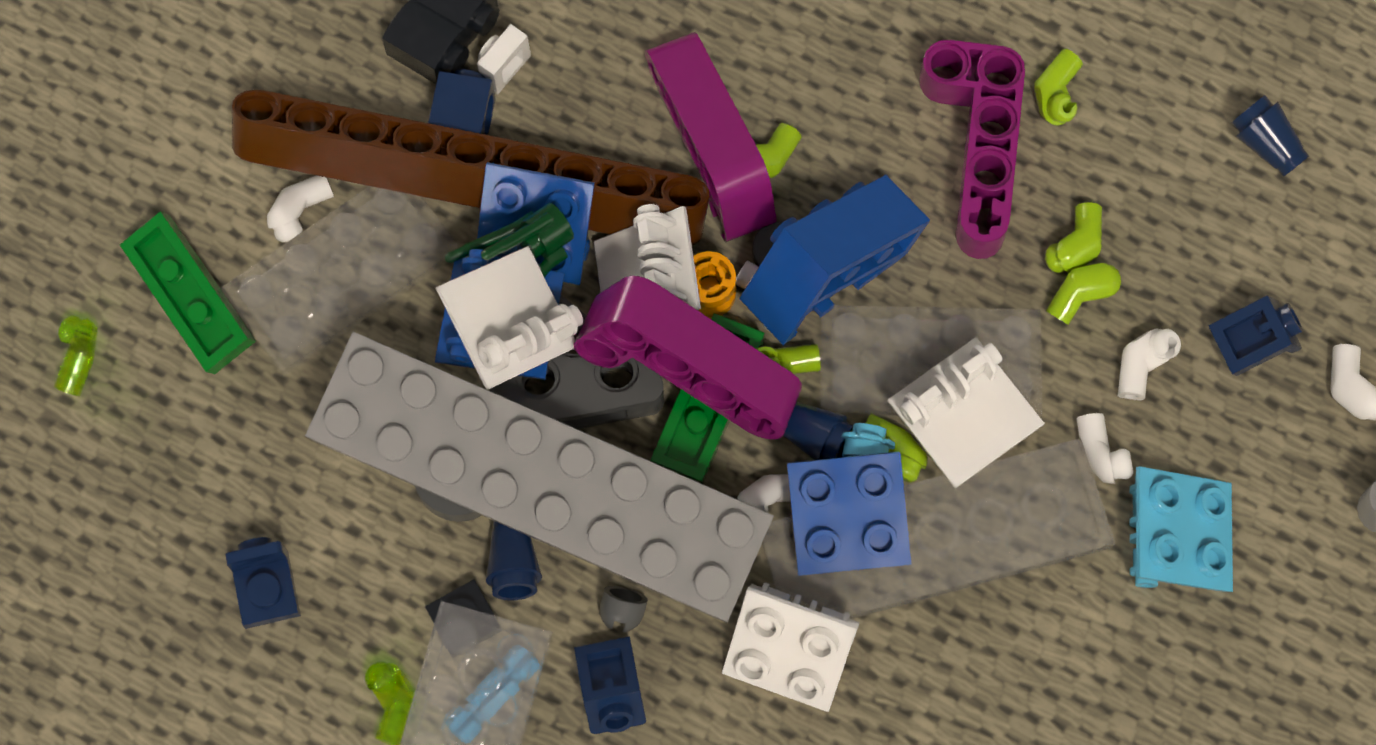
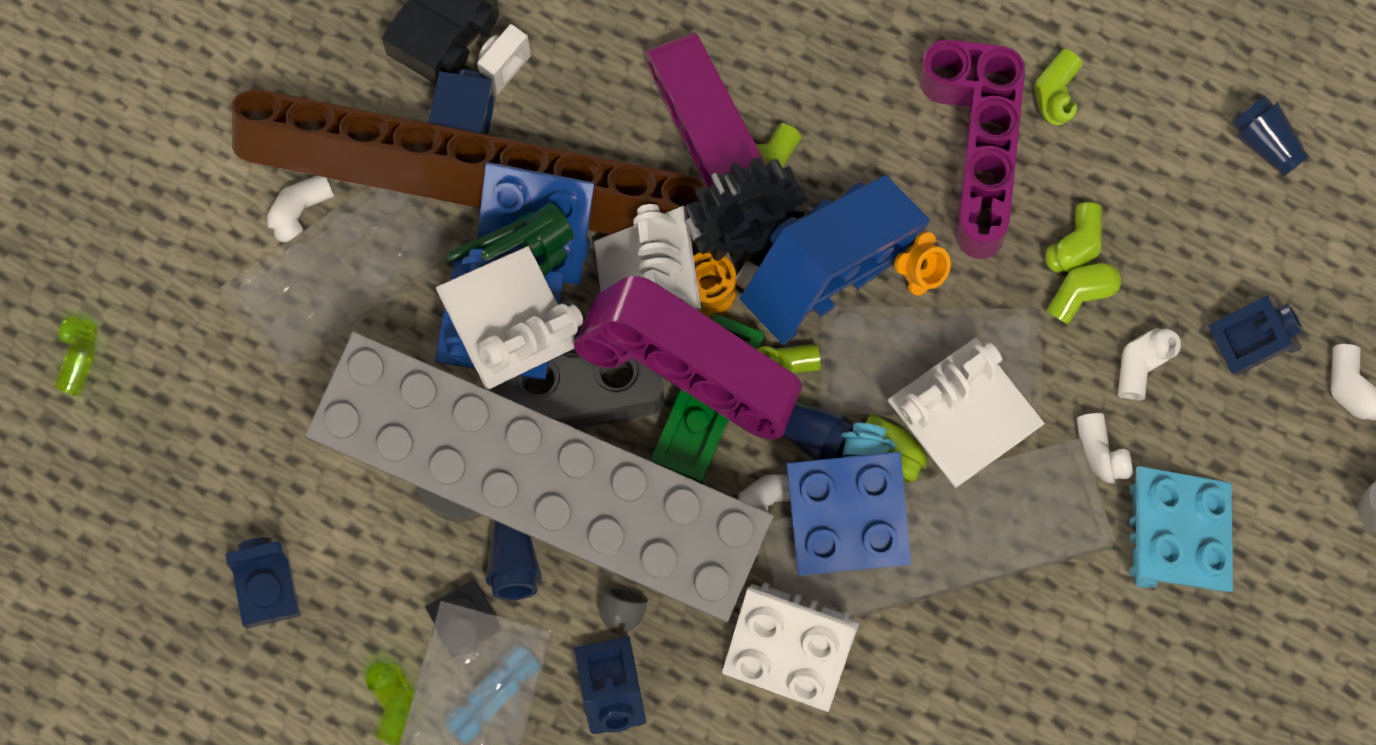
green plate [120,211,256,375] -> none
none -> black gear [685,157,807,262]
none -> light orange plate [894,231,951,296]

